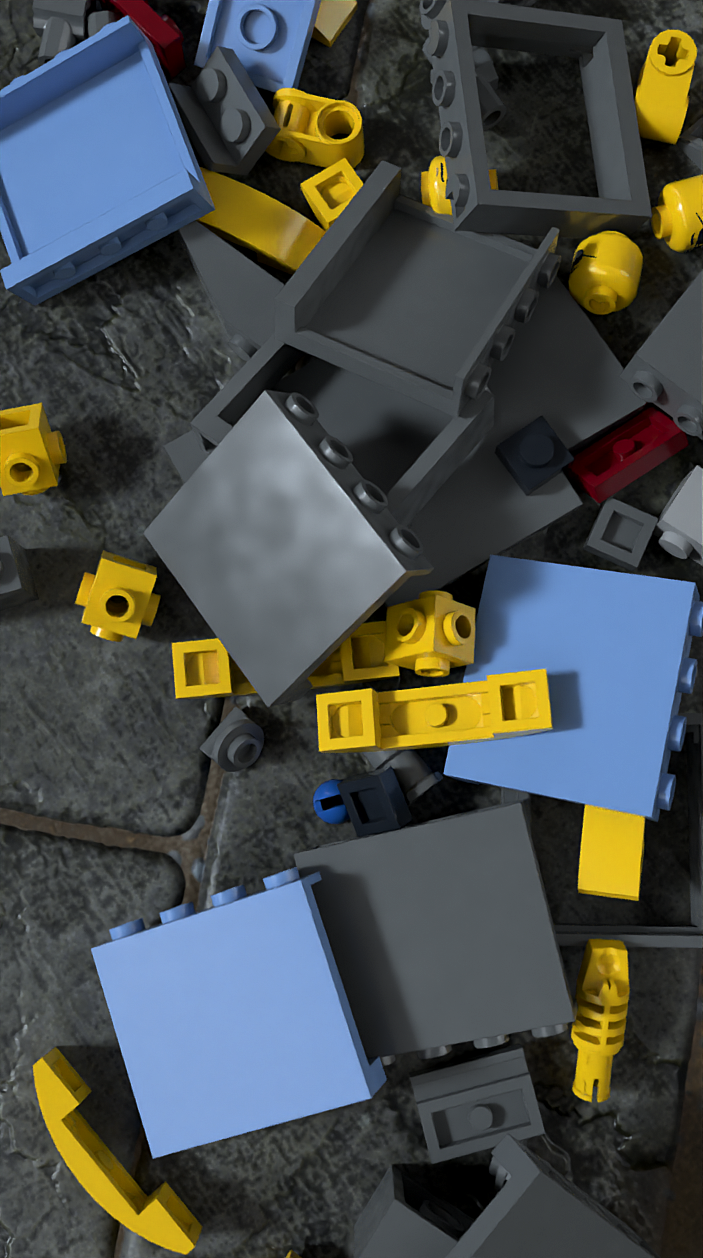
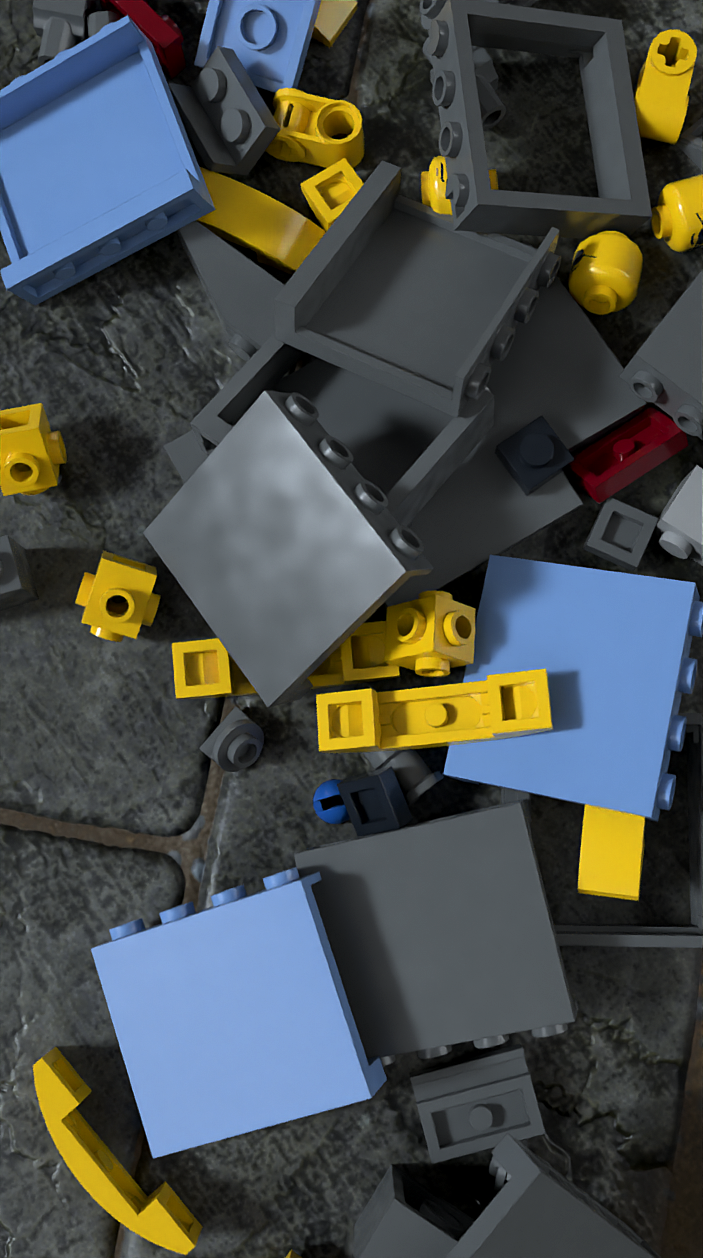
yellow hinge [571,939,630,1102] -> none

